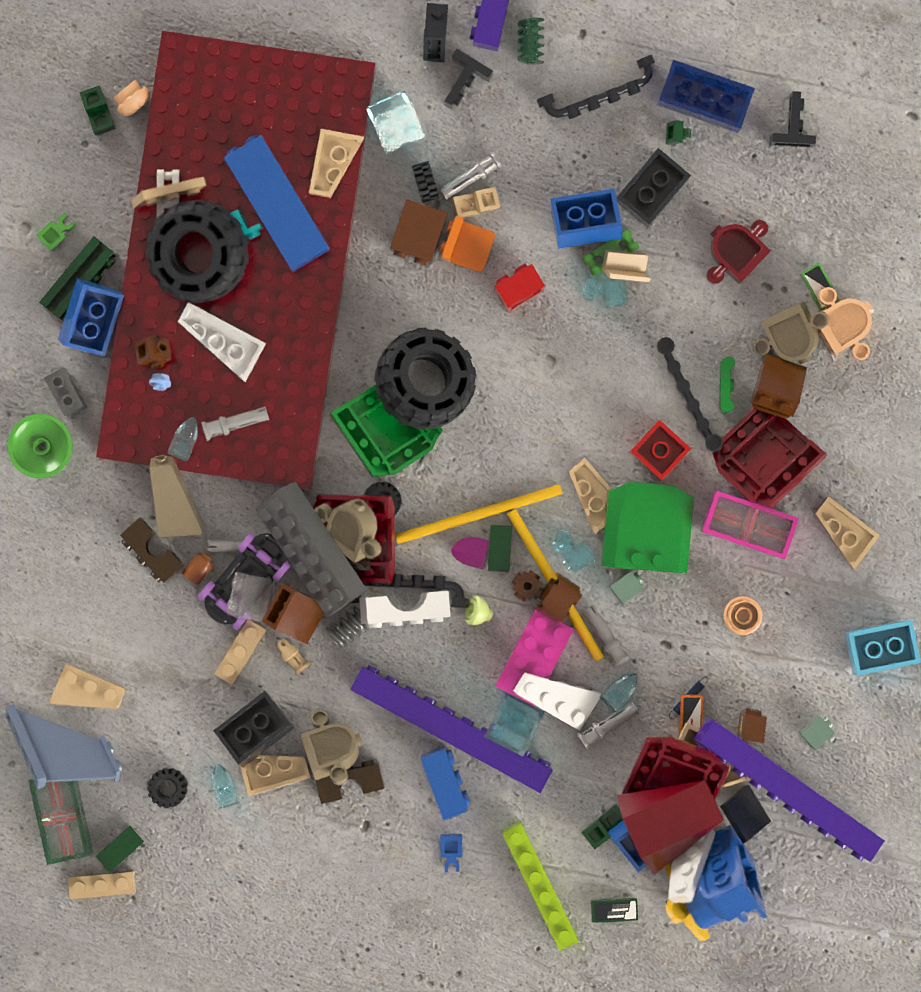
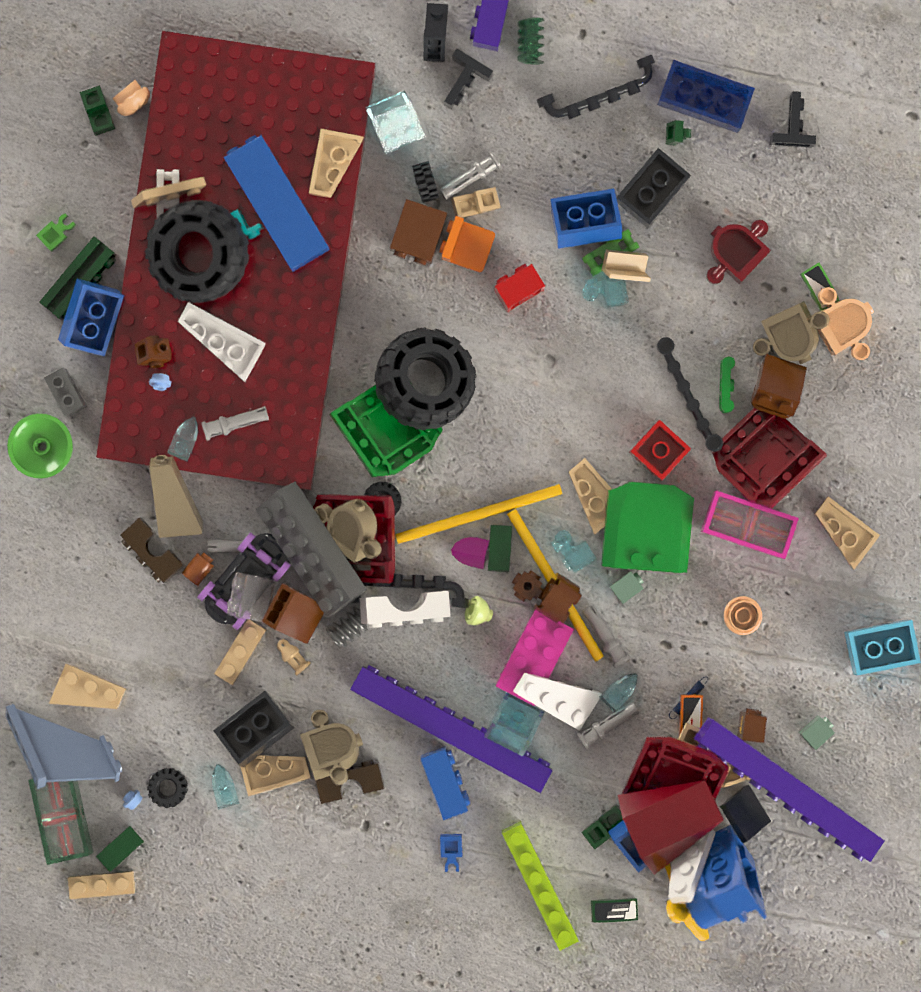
none -> light blue plate [123,790,143,810]

